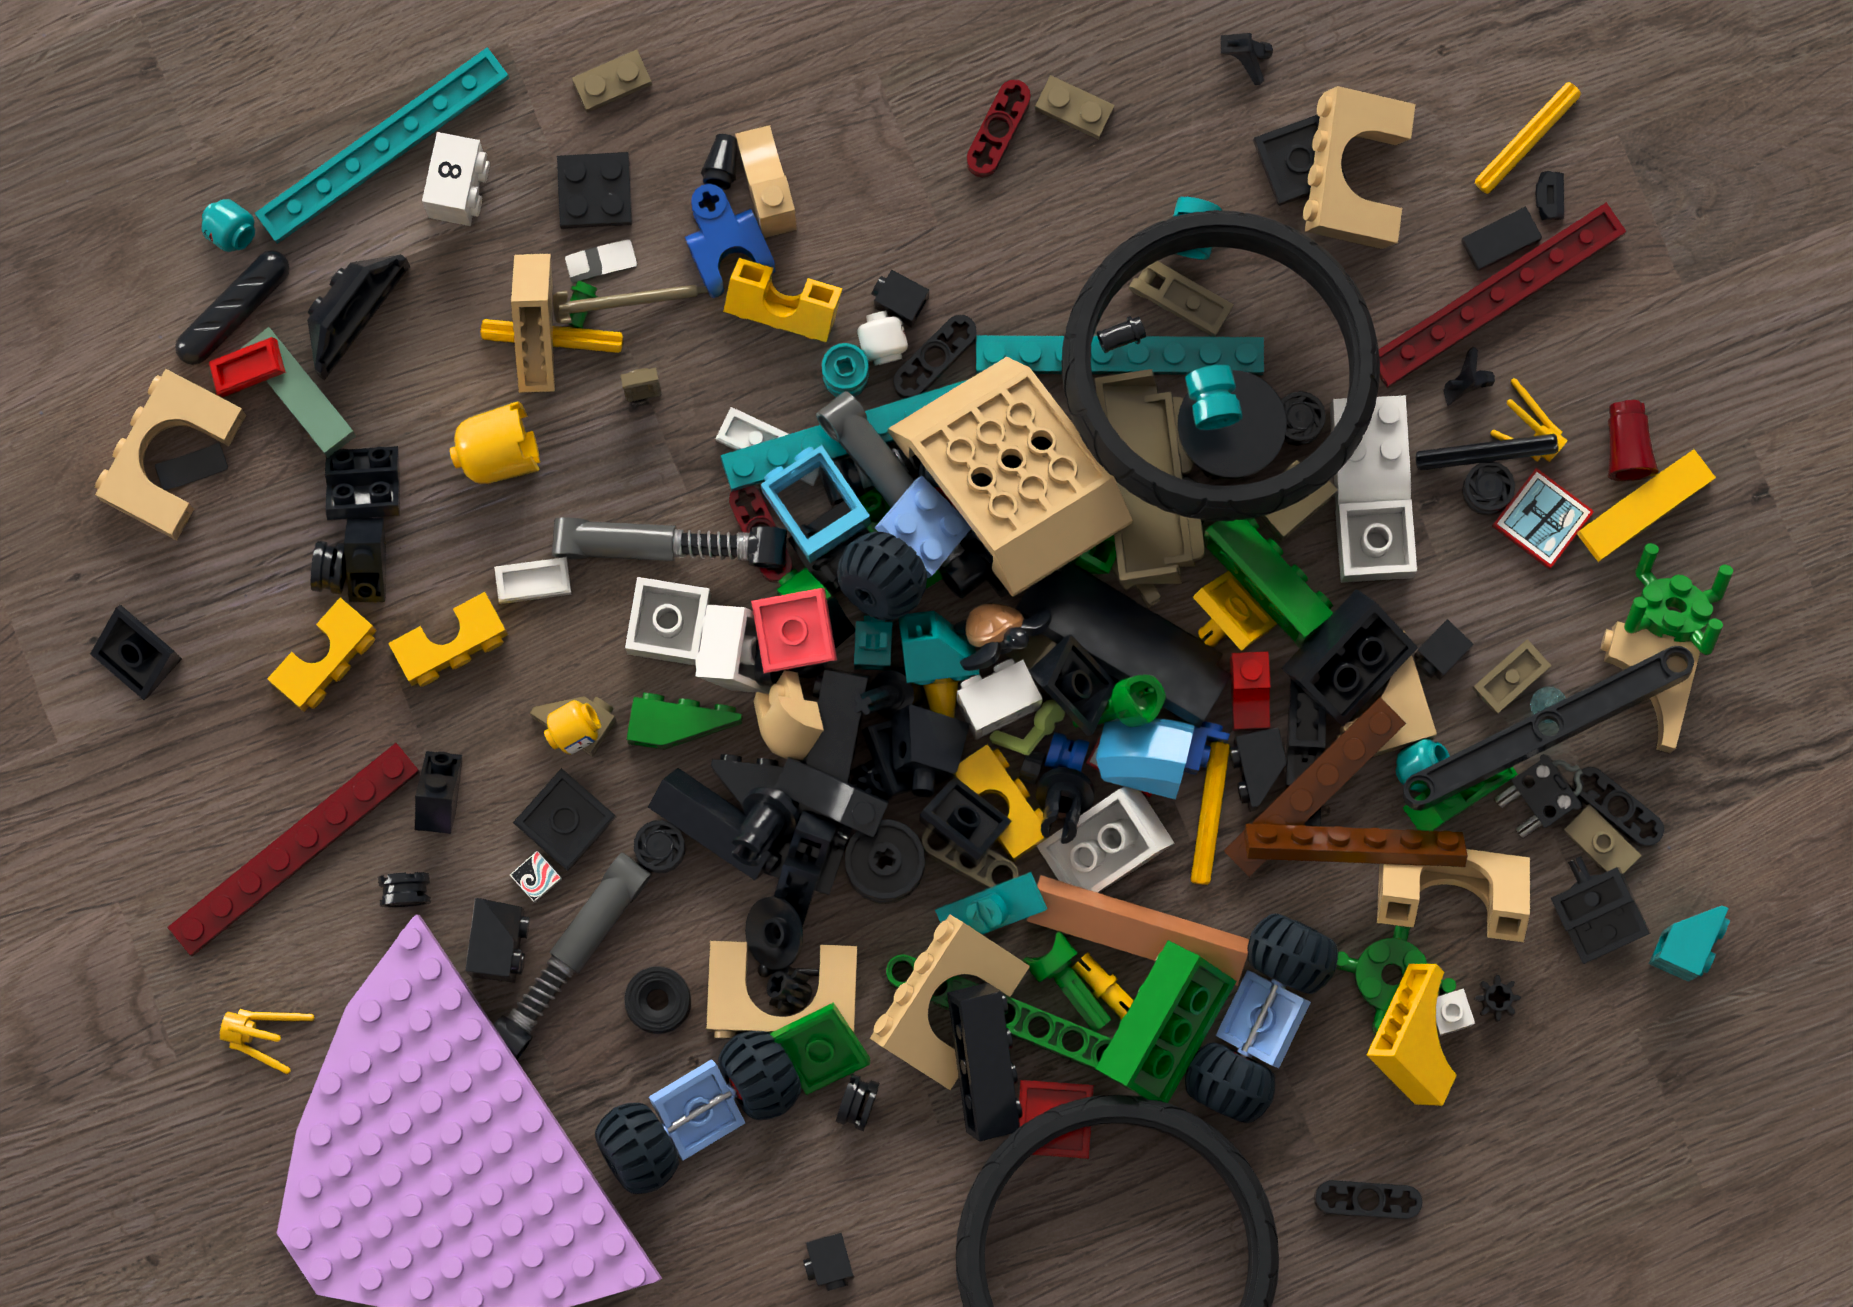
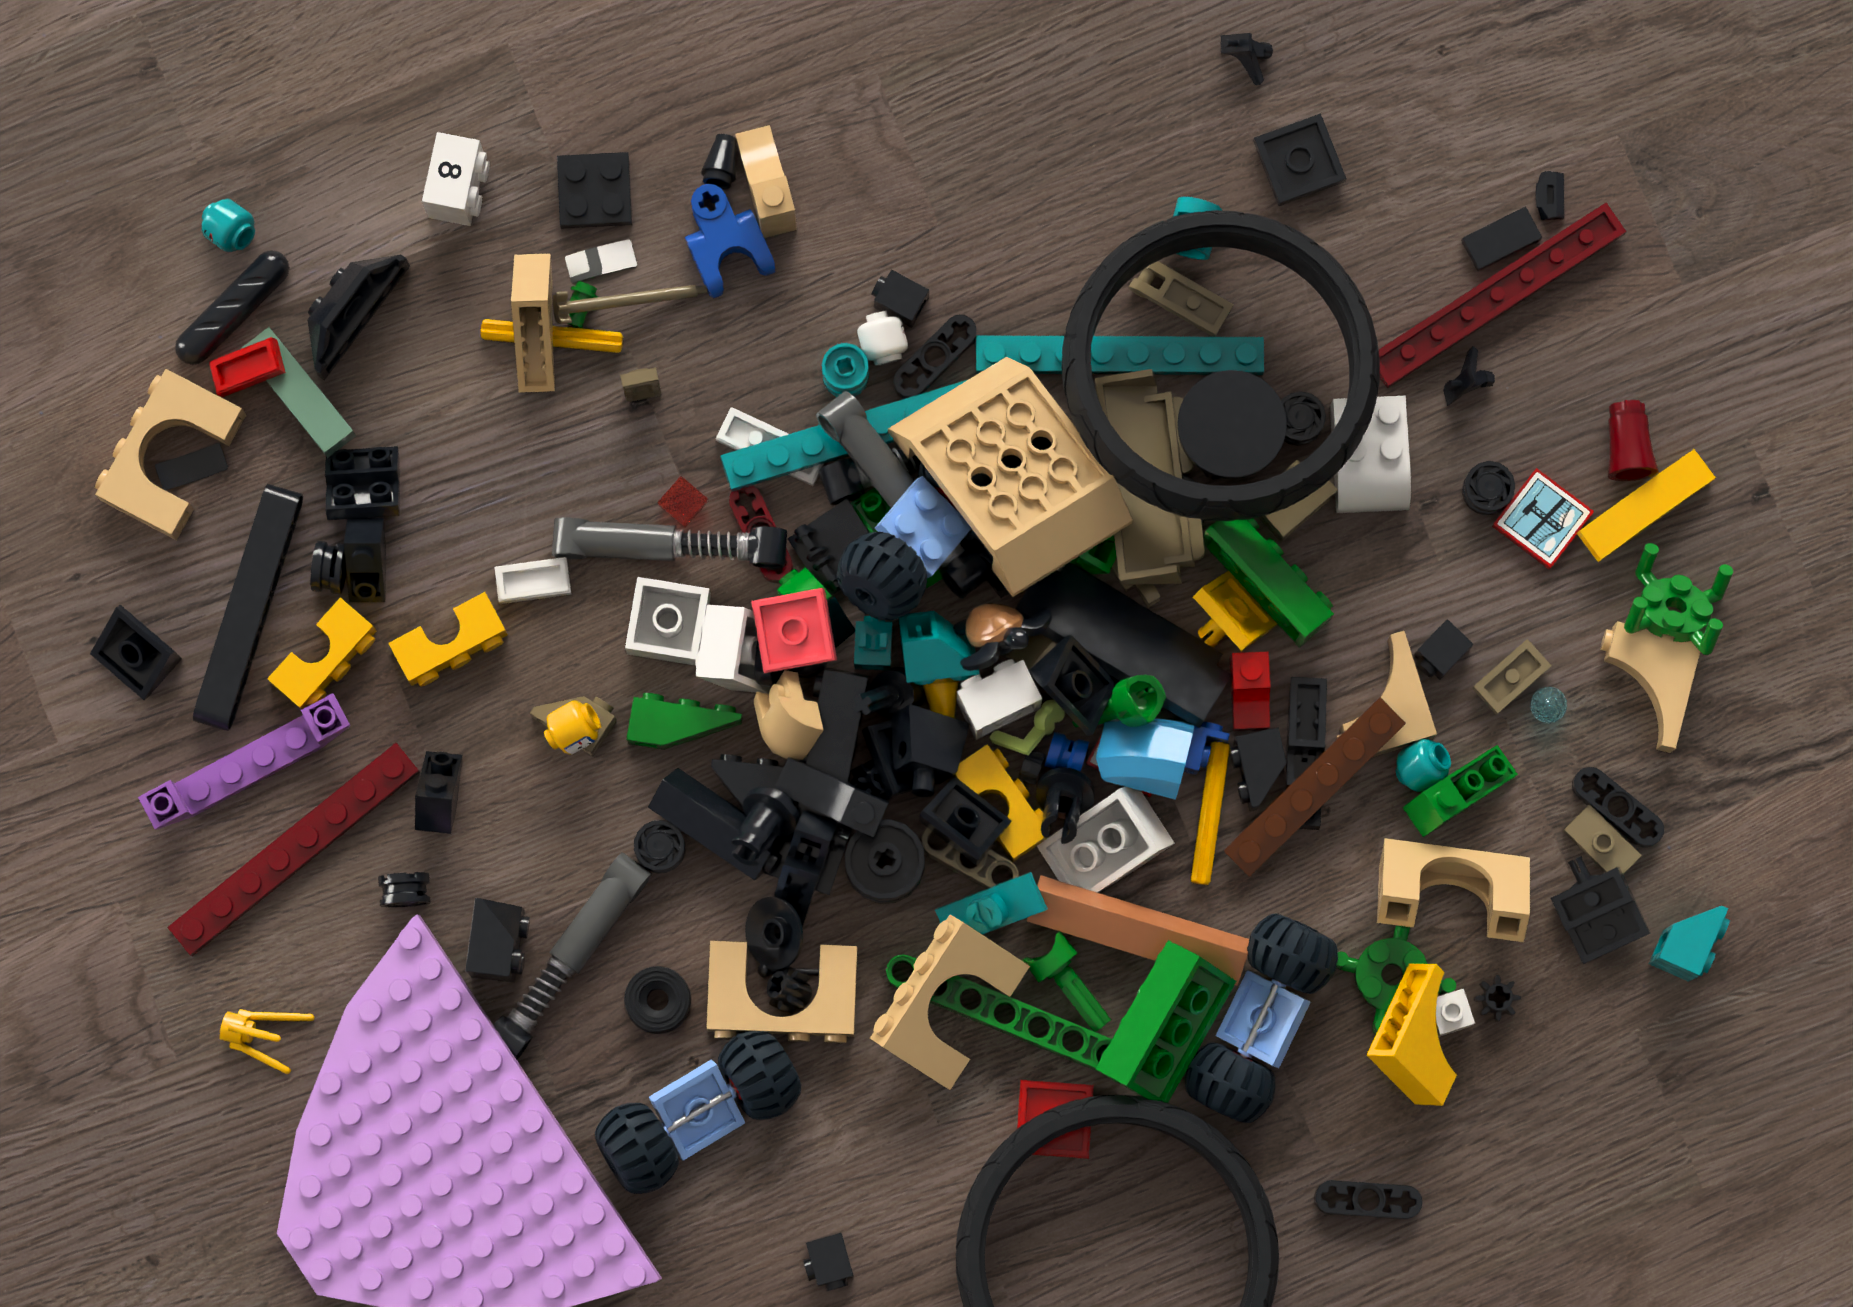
teal plate [255,47,509,244] -> none
yellow cylinder [450,401,540,484] -> none
tile [510,851,562,903] -> none
black plate [513,768,616,871] -> none
dark tan plate [572,50,652,113] -> none
yellow arch [723,258,842,342] -> none
medium azure window [761,445,871,563] -> none
green tile [770,1002,870,1095] -> none
black wheel [836,1074,880,1132] -> none
black brick [947,983,1022,1142] -> none
dark red beam [967,80,1031,178] -> none
dark tan plate [1035,75,1115,140] -> none
yellow pin [1072,952,1134,1020] -> none
black pin [1097,316,1146,353] -> none
teal wheel [1185,365,1243,430] -> none
reddish brown plate [1244,823,1468,867] -> none
black slope [1281,589,1418,727] -> none
tan arch [1303,86,1416,249] -> none
white brick [1335,499,1417,583] -> none
black beam [1403,646,1694,811] -> none
black axle [1415,434,1559,471] -> none
yellow axle [1475,82,1581,194] -> none
yellow plant [1490,378,1568,462] -> none
black piece [1495,754,1583,838] -> none
none -> medium lavender slope [138,693,351,830]
none -> black beam [193,484,303,731]
none -> clear red plate [657,476,709,528]

